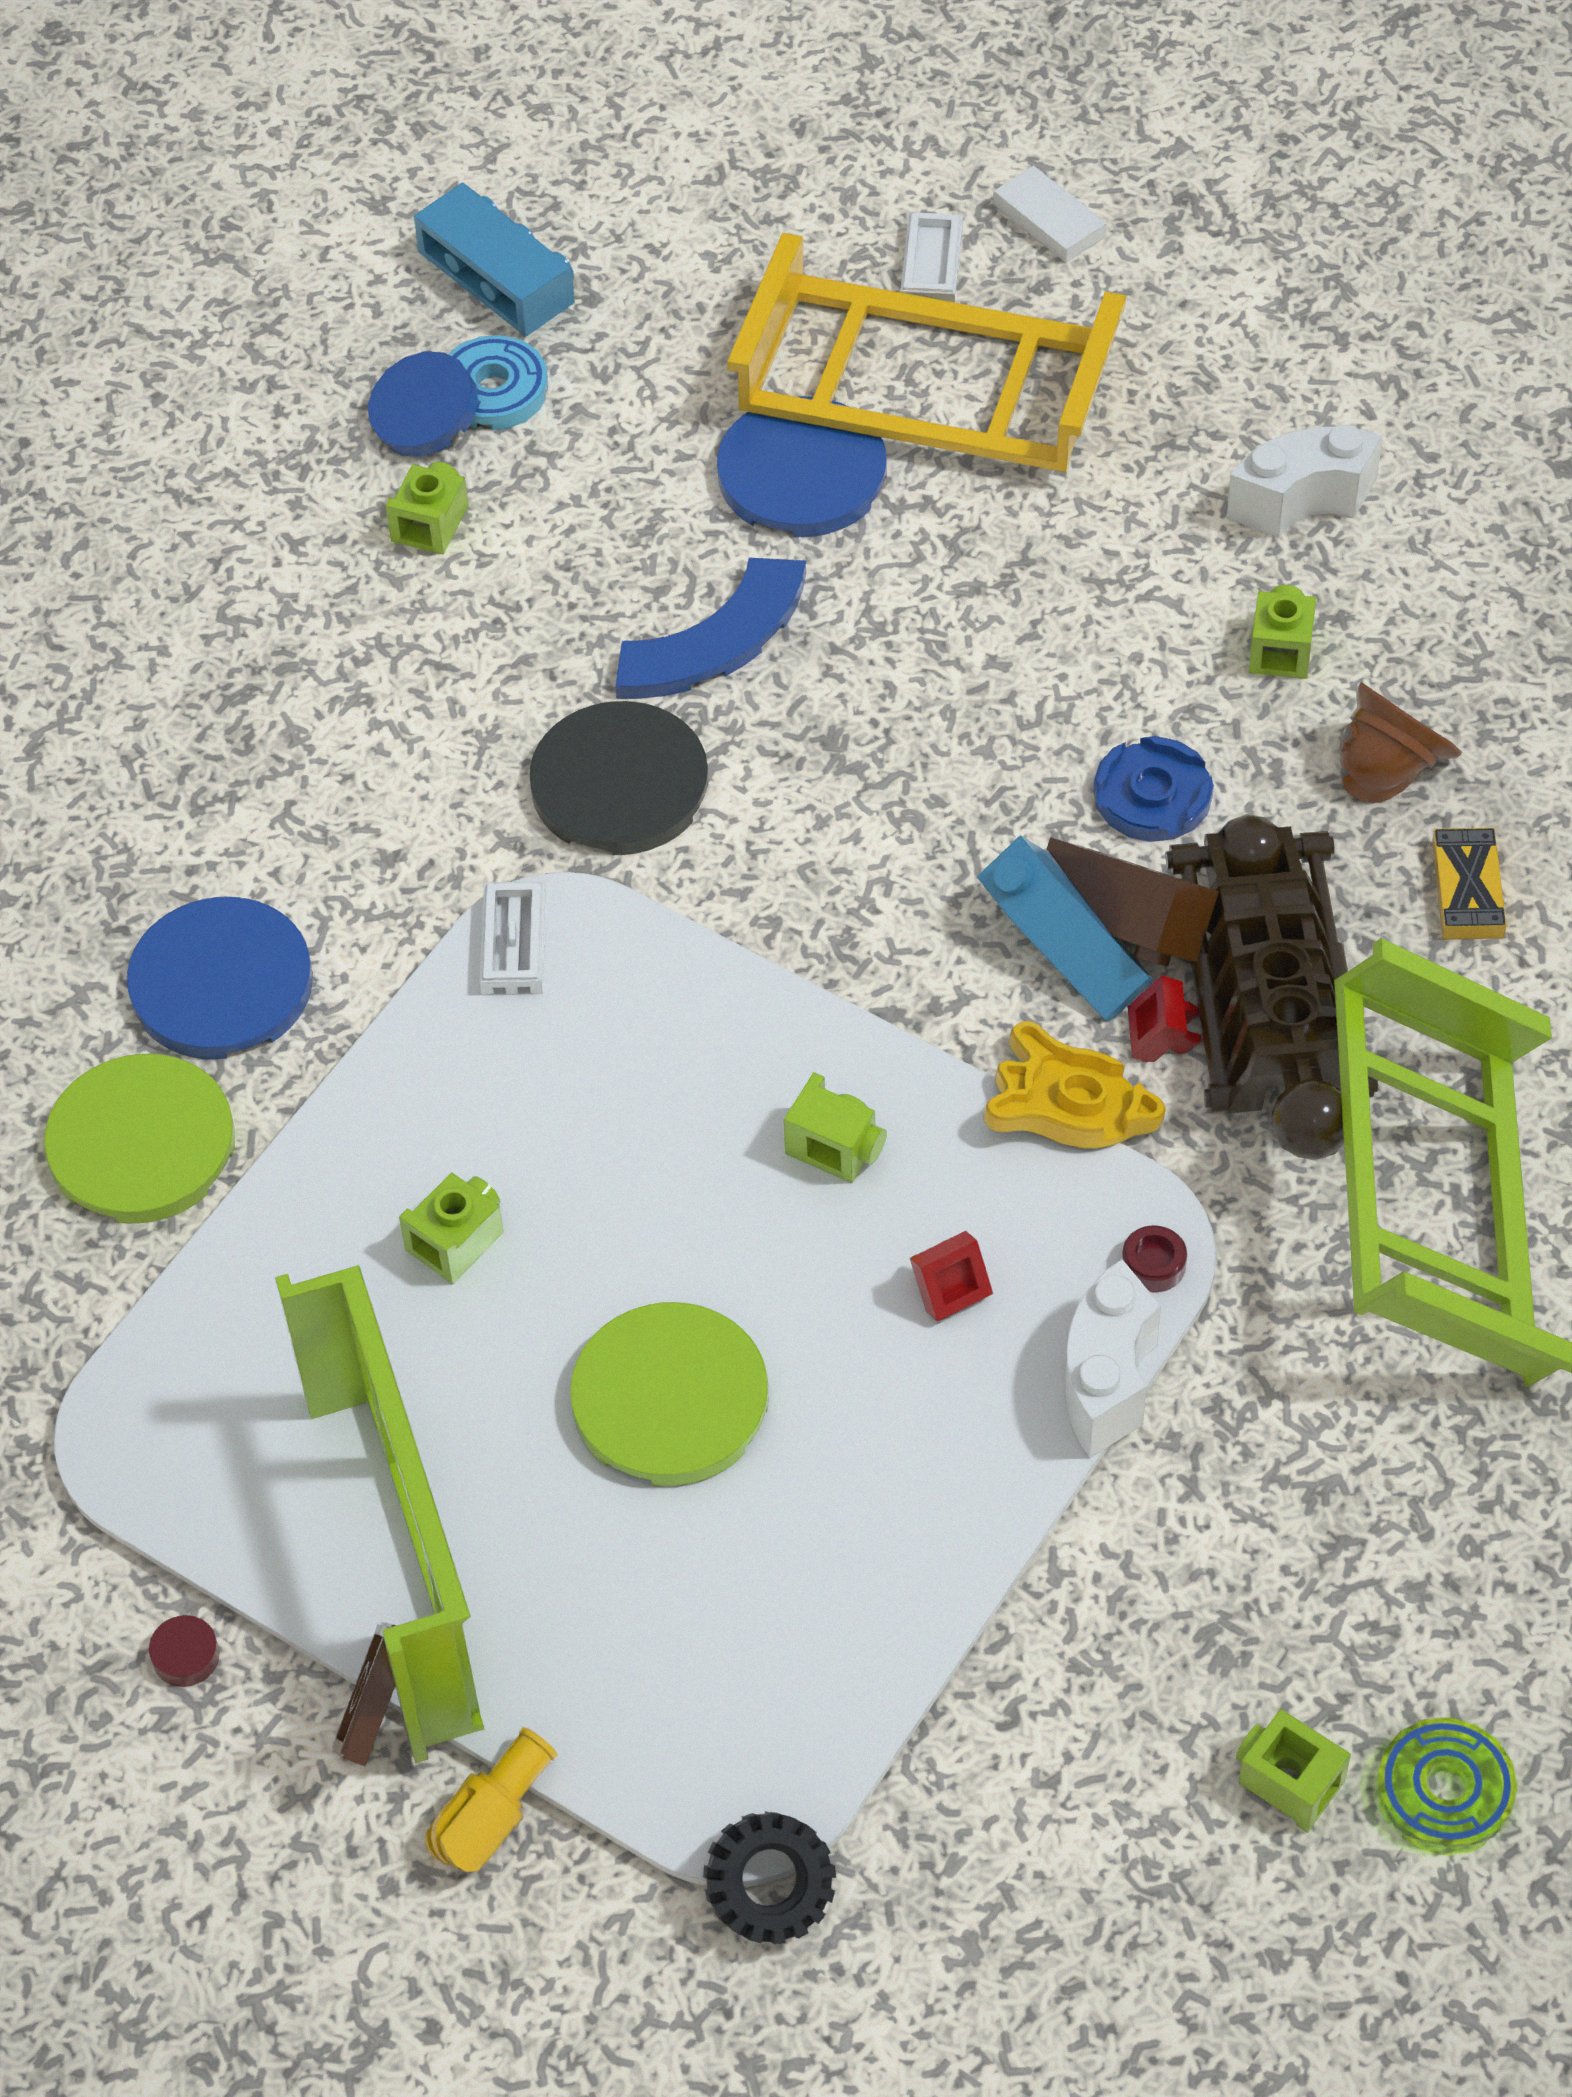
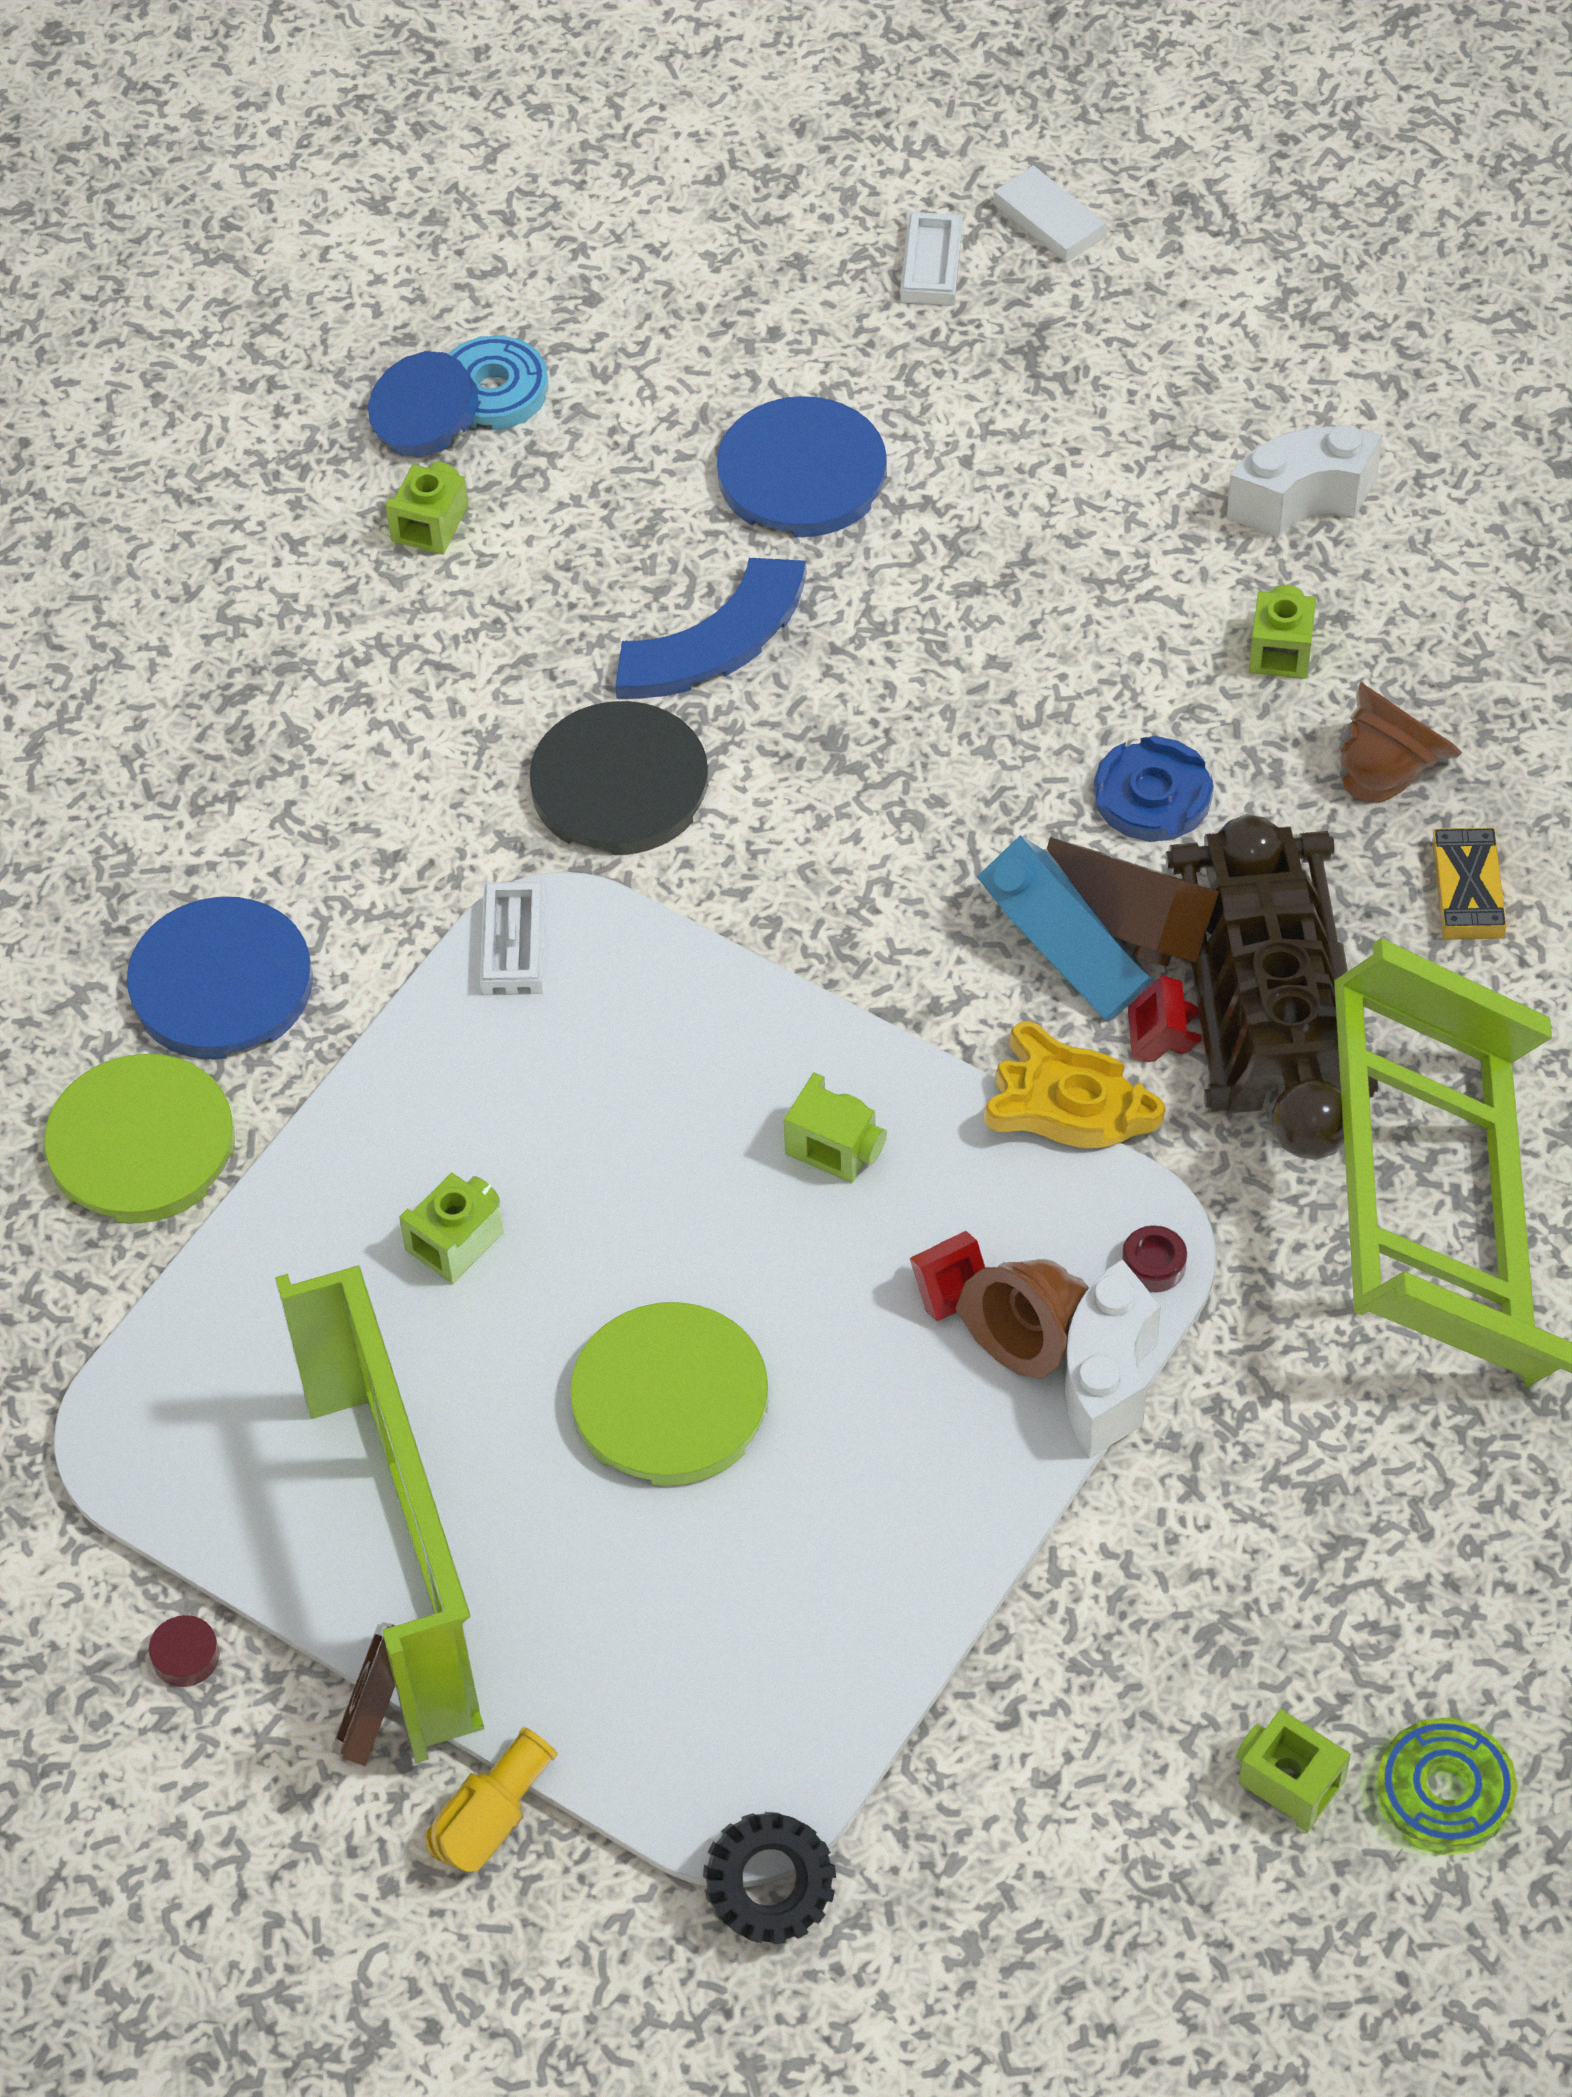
dark azure brick [413,182,575,337] -> none
yellow piece [727,232,1127,473] -> none
none -> dark orange piece [956,1259,1089,1379]

